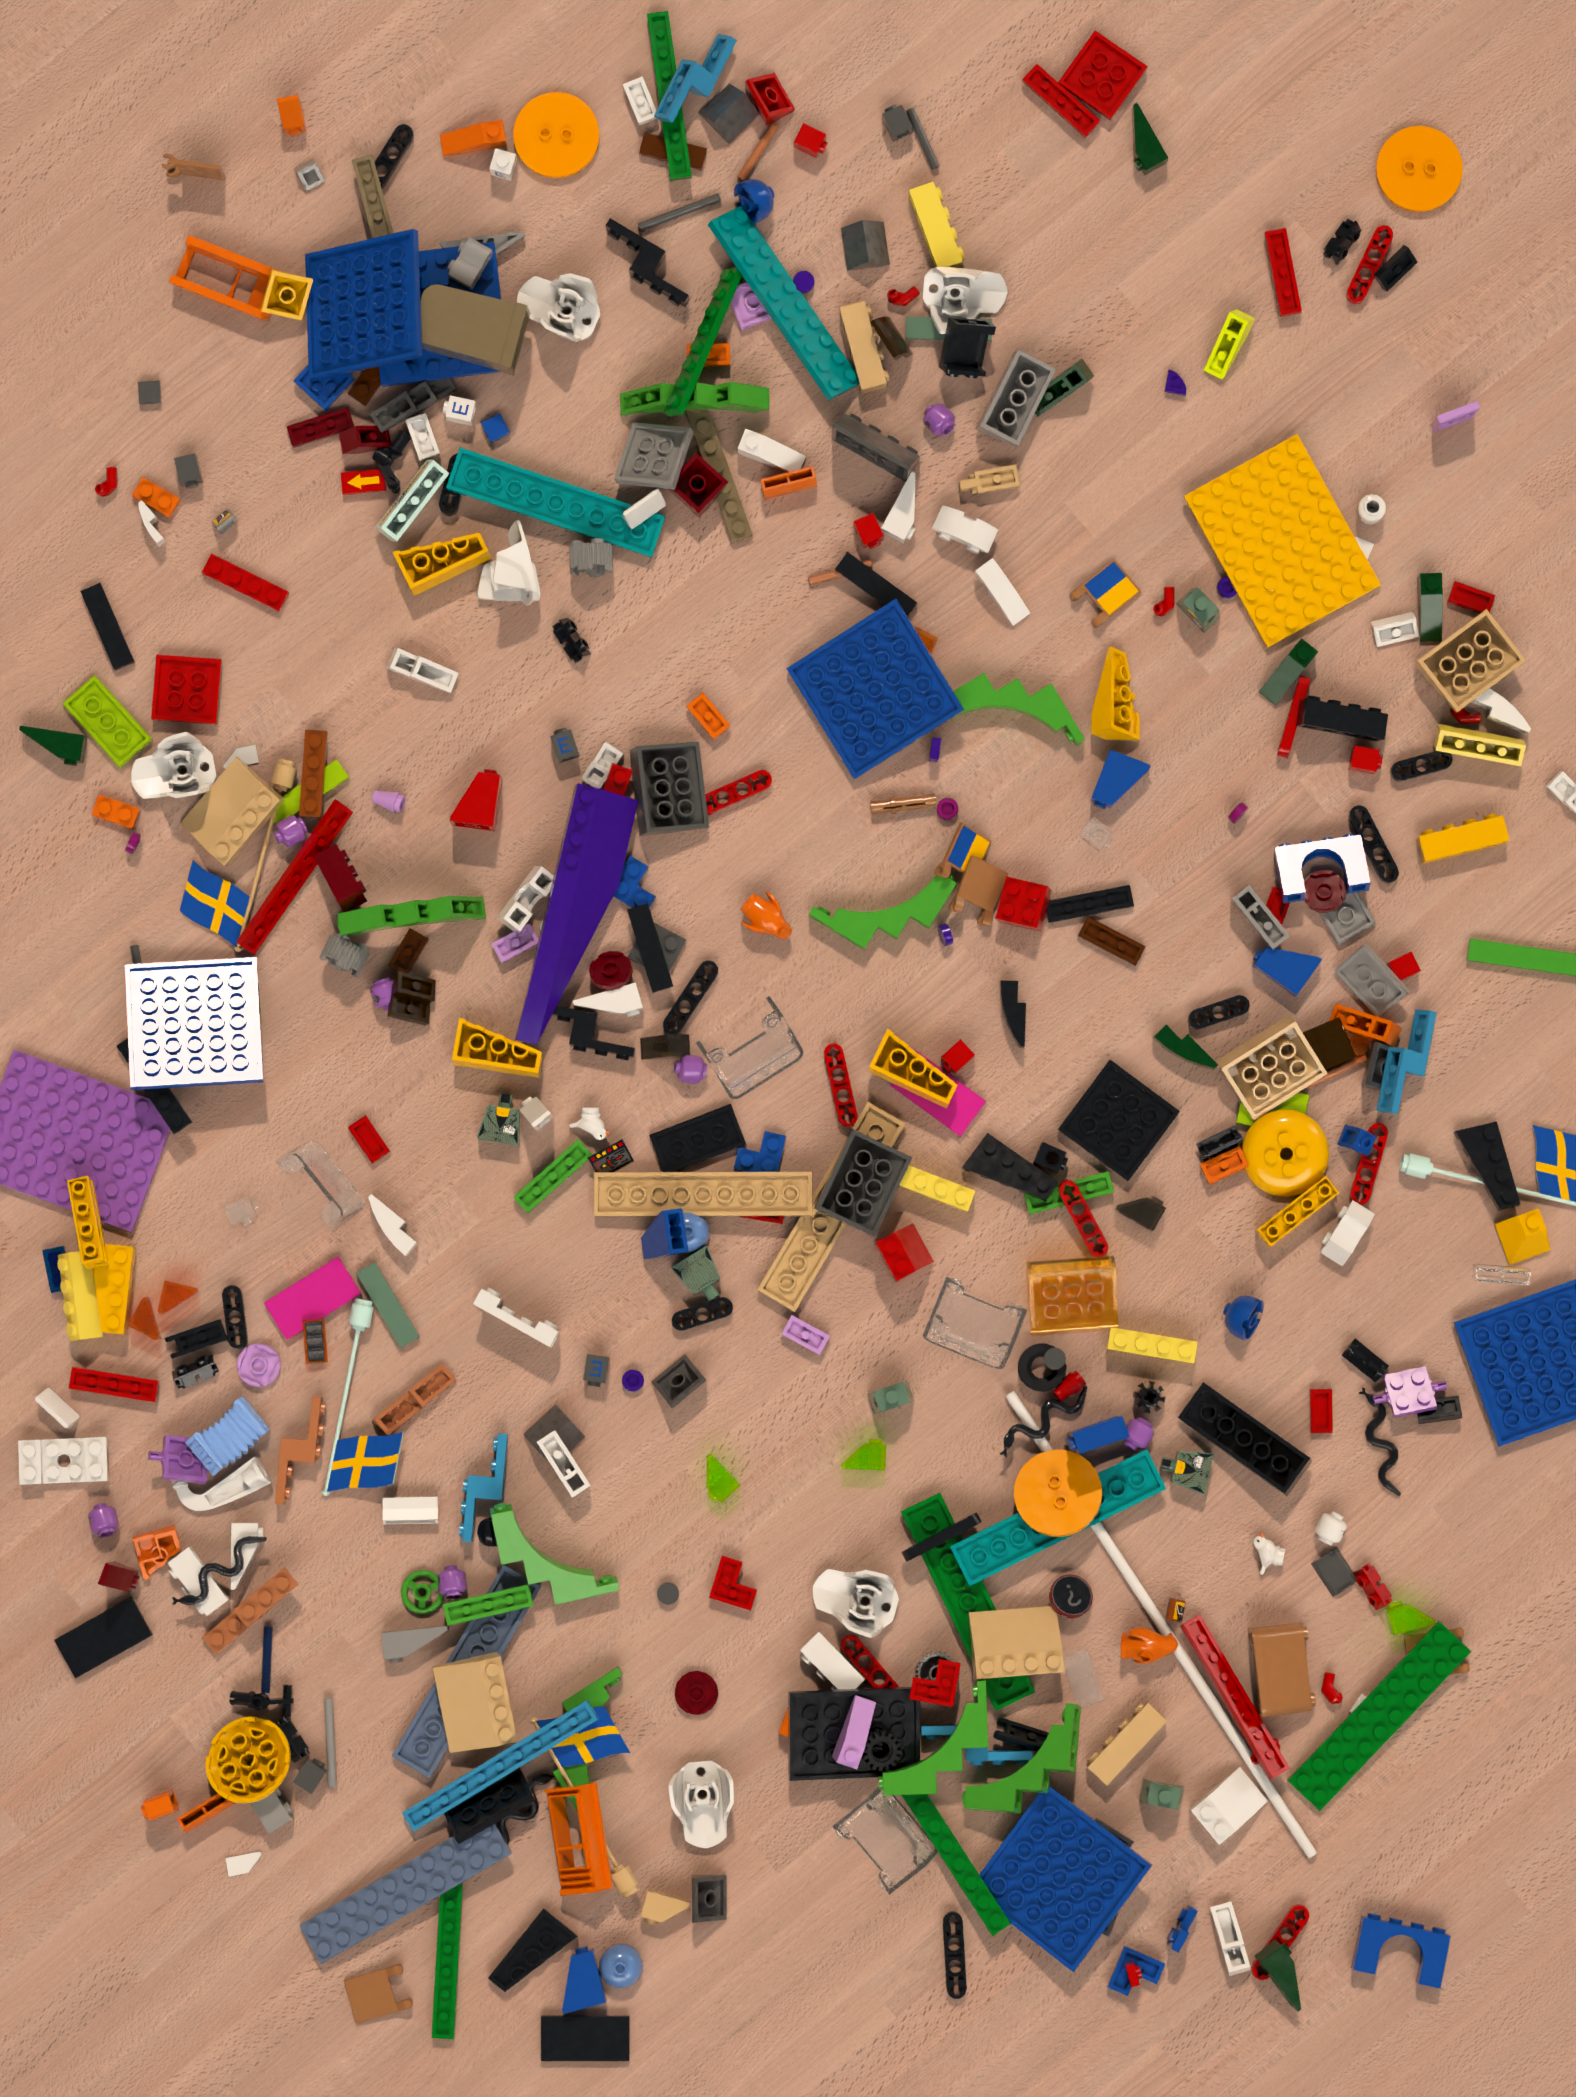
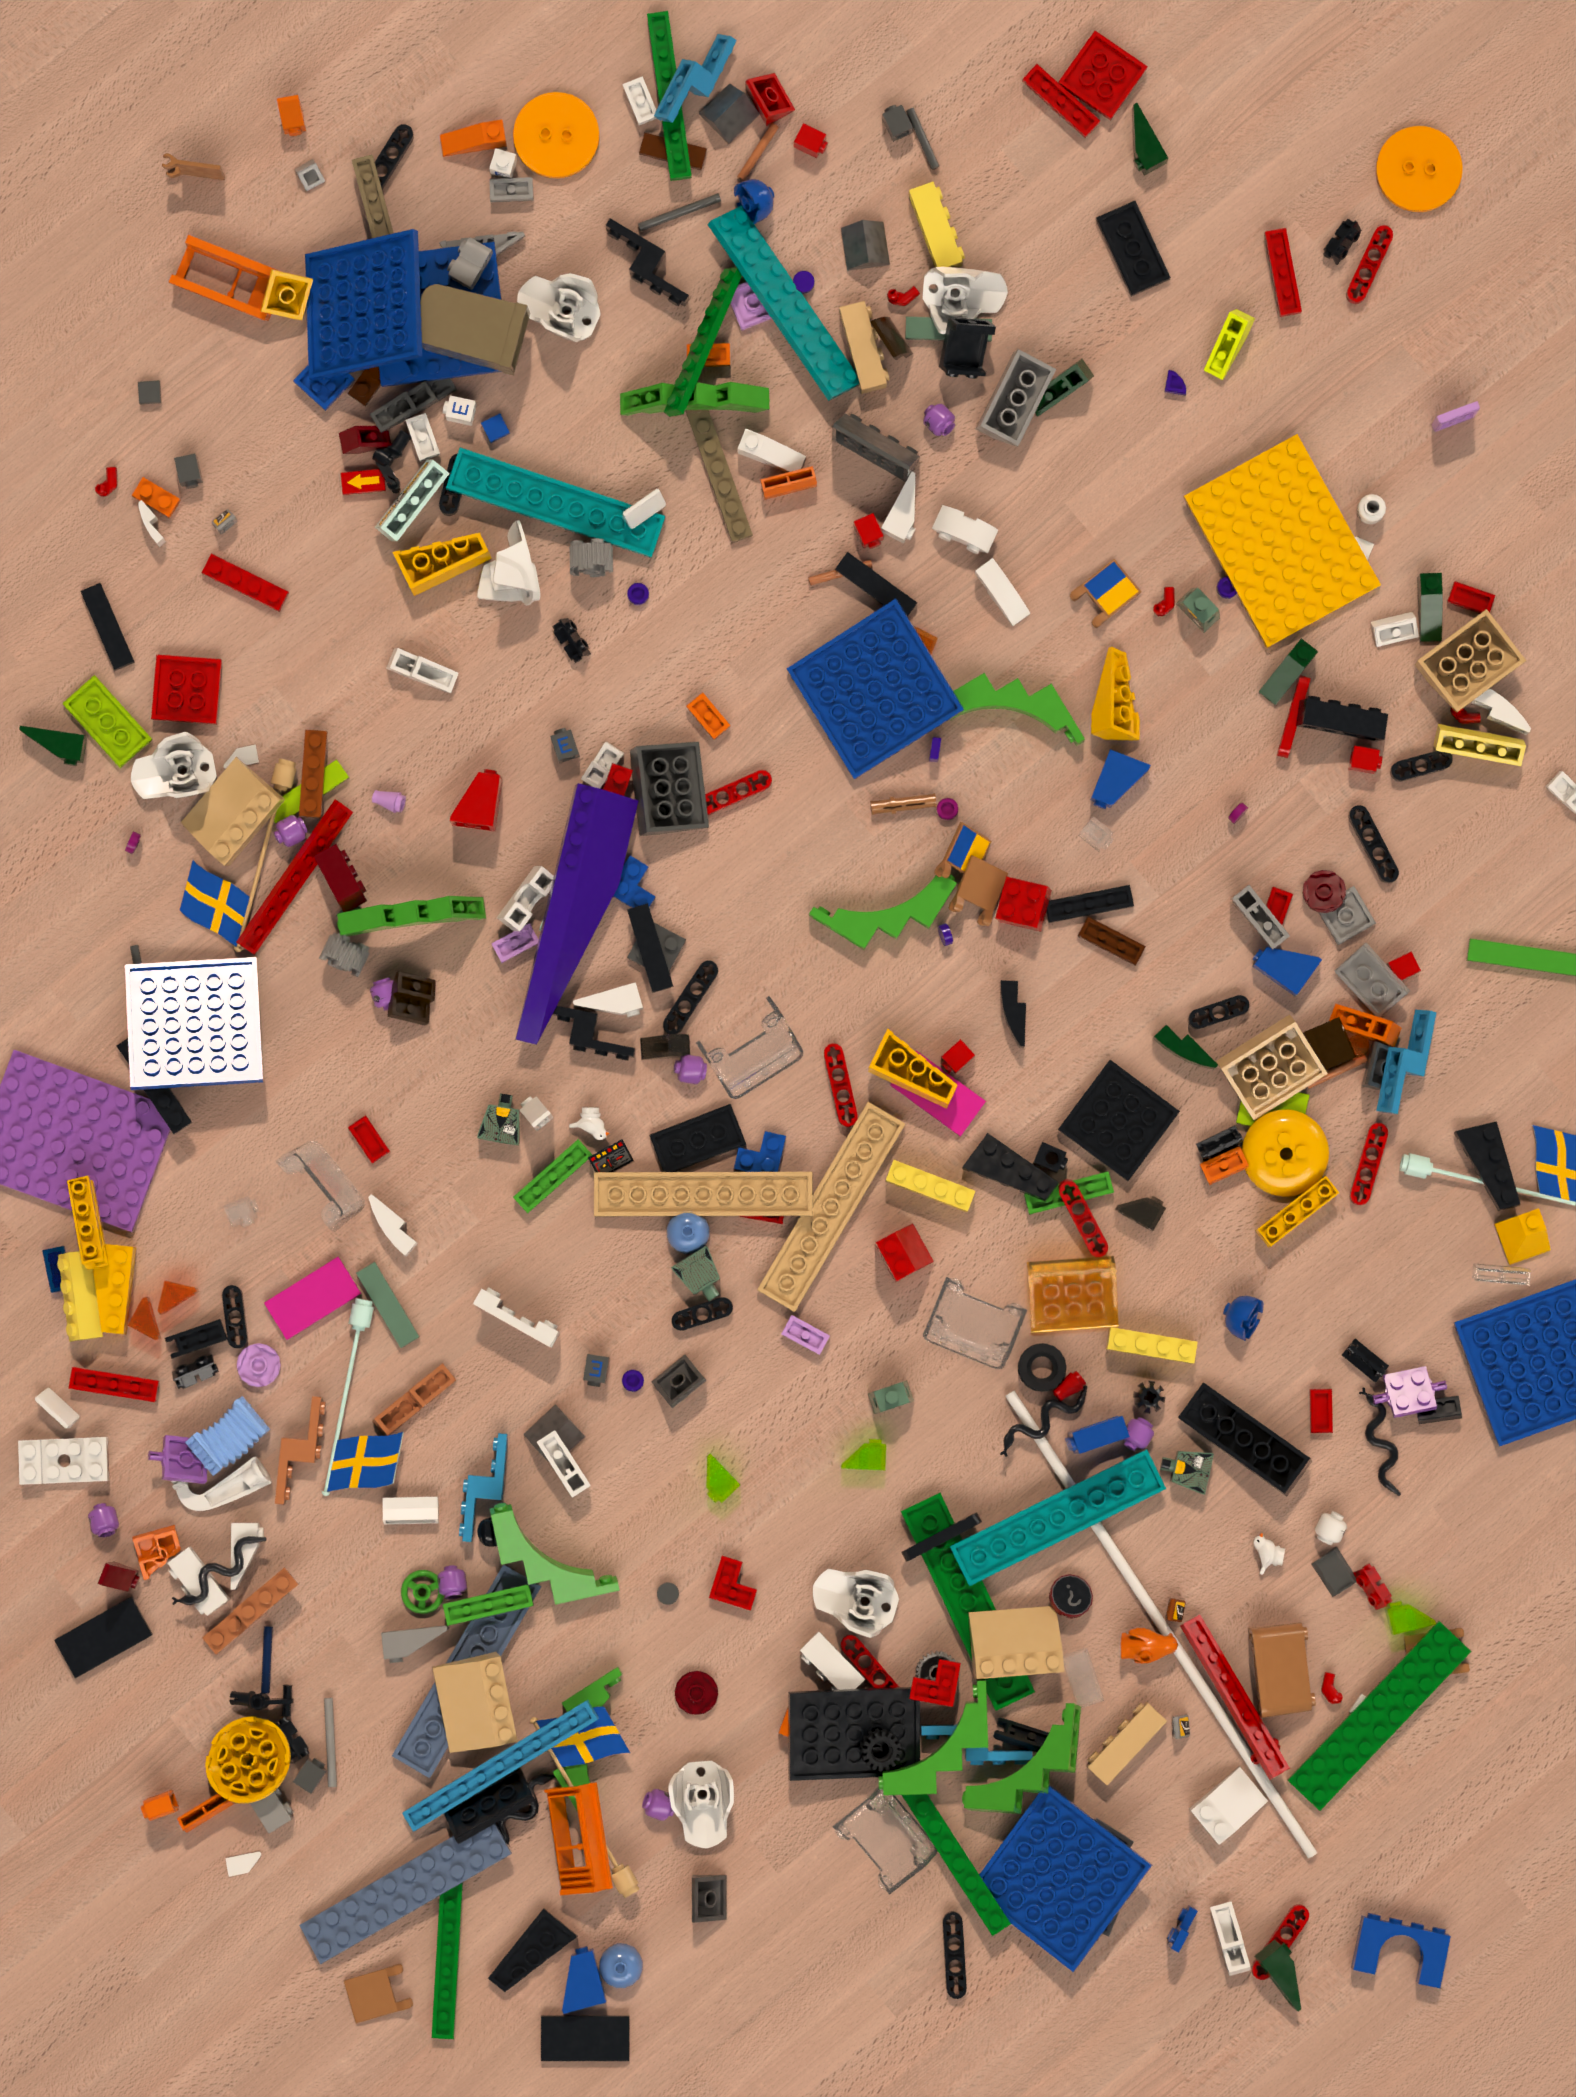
orange plate [91,794,141,830] -> none
dark red tile [286,407,354,448] -> none
tile [302,1318,328,1364] -> none
reddish brown plate [388,928,429,973] -> none
yellow wedge [452,1017,543,1078] -> none
dark red tile [589,951,633,990] -> none
light grey plate [614,422,694,489] -> none
tan slope [640,1889,690,1925] -> none
blue slope [641,1208,688,1259] -> none
dark red slope [668,453,728,518] -> none
orange animal [740,892,792,940] -> none
dark grey slope [813,1129,912,1237] -> none
lavender slope [832,1695,876,1769] -> none
tan hinge [959,465,1020,494] -> none
light orange plate [1014,1449,1102,1537] -> none
dark grey tile [1044,1348,1066,1370] -> none
blue plate [1107,1945,1165,1996] -> none
red plate [1124,1961,1142,1987] -> none
sand green torso [1139,1779,1184,1810] -> none
arch [1274,834,1370,903] -> none
white brick [1320,1200,1375,1266] -> none
blue bracket [1337,1125,1376,1156] -> none
black plate [1373,245,1418,292] -> none
yellow brick [1416,813,1510,864] -> none
none -> light grey plate [489,177,534,202]
none -> dark purple tile [627,583,649,605]
none -> medium lavender head [642,1789,675,1821]
none -> black tile [1096,201,1171,297]
none -> slope [1172,1715,1190,1739]

